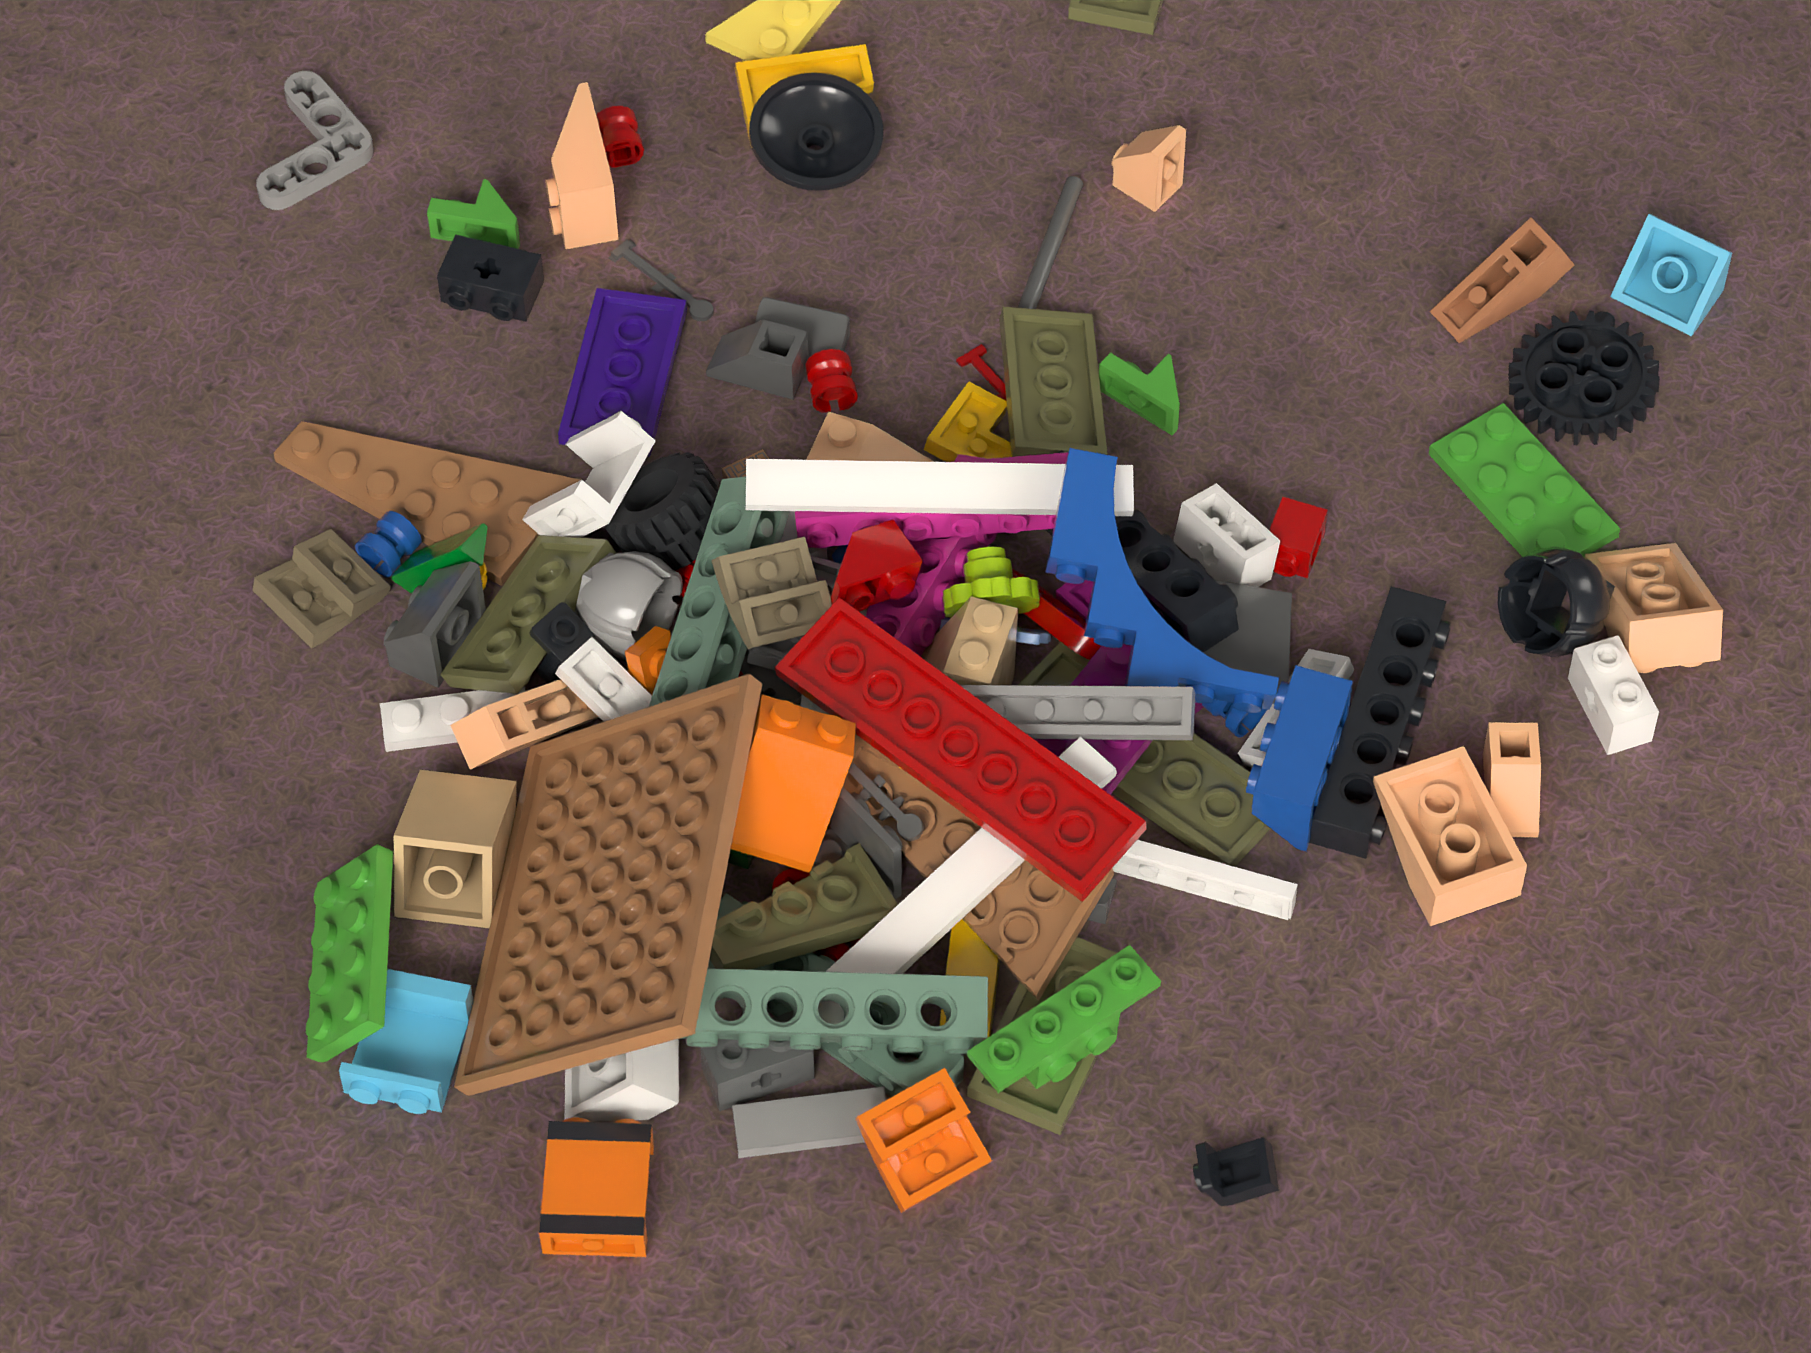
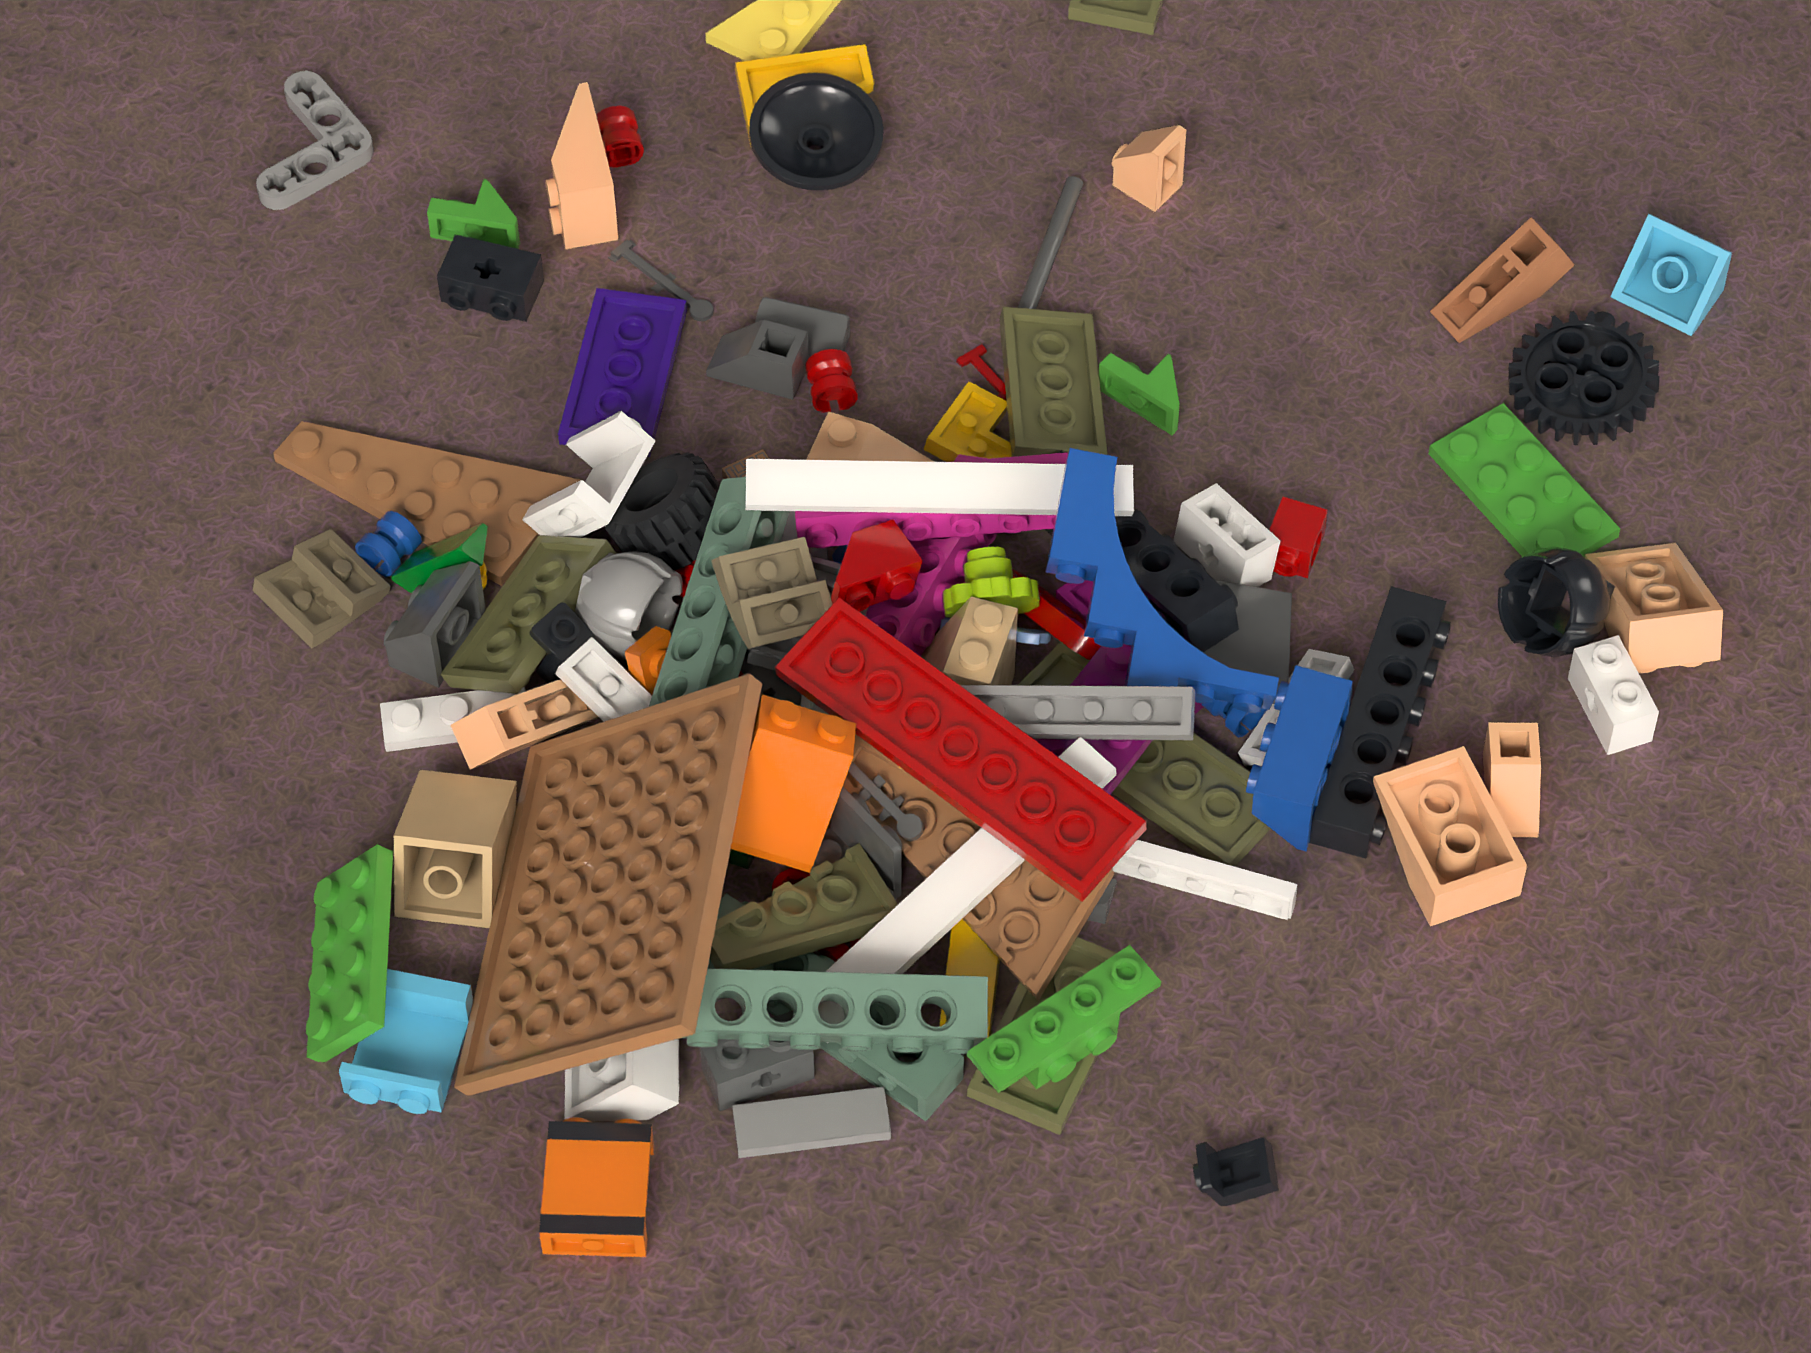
orange slope [855,1068,992,1213] -> none

